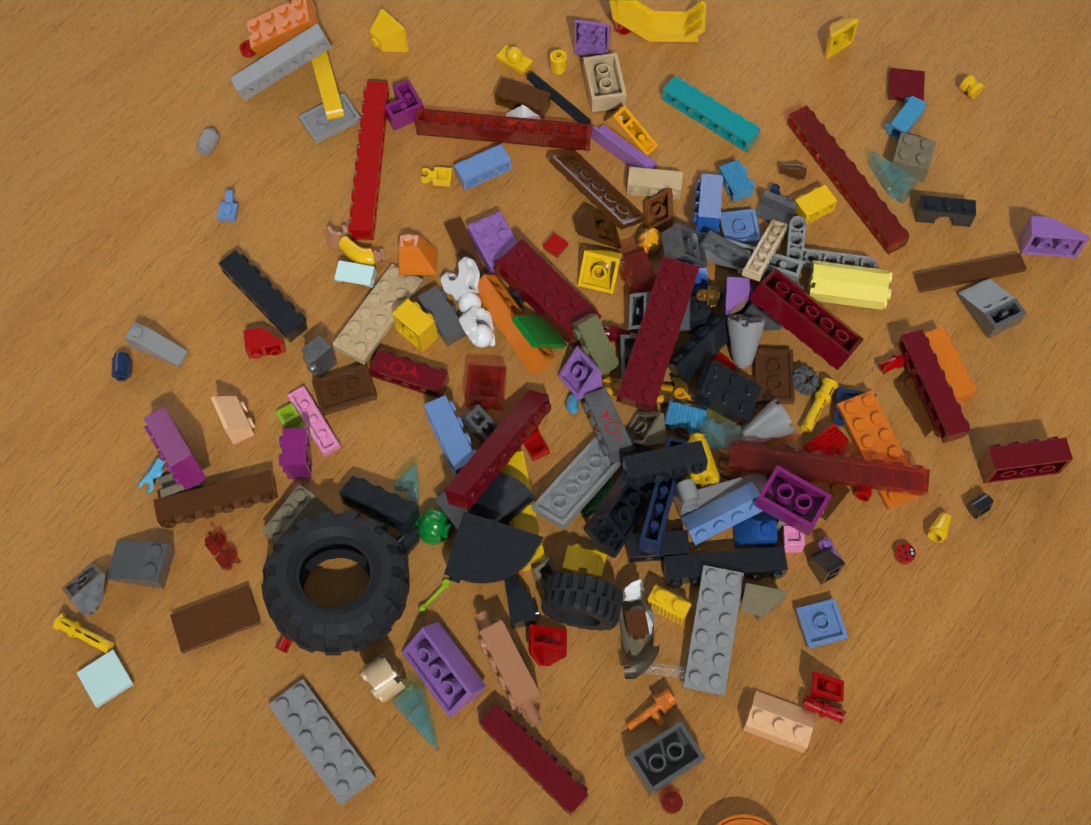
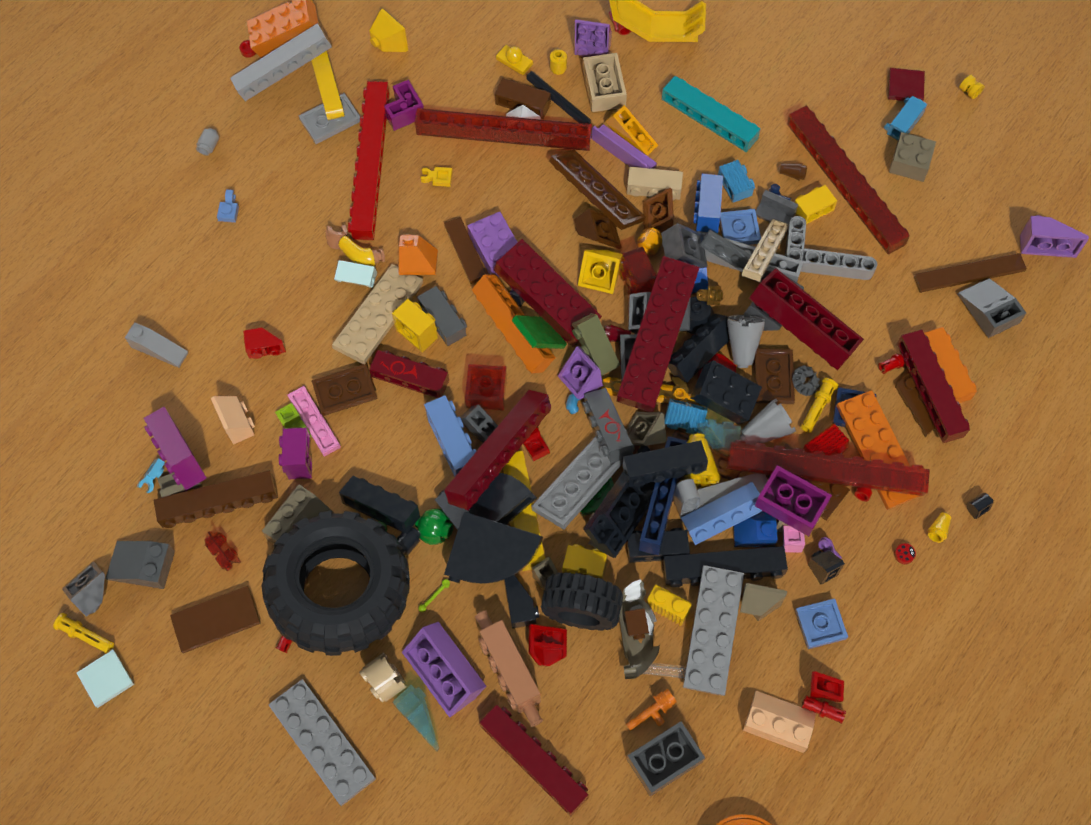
dark blue brick [111,352,131,381] -> none
black brick [218,250,307,343] -> none
flat silver brick [301,335,337,378] -> none
clear light blue slope [394,465,419,509] -> none
white piece [441,257,495,348] -> none
medium blue brick [454,144,512,191] -> none
red tile [543,233,568,258] -> none
clear red tile [661,791,683,814] -> none
medium lavender slope [722,277,753,317] -> none
light yellow brick [807,261,893,310] -> none
yellow slope [825,18,859,59] -> none
clear light blue slope [868,151,918,203] -> none
black arch [916,195,976,227] -> none
dark red brick [978,436,1073,484] -> none

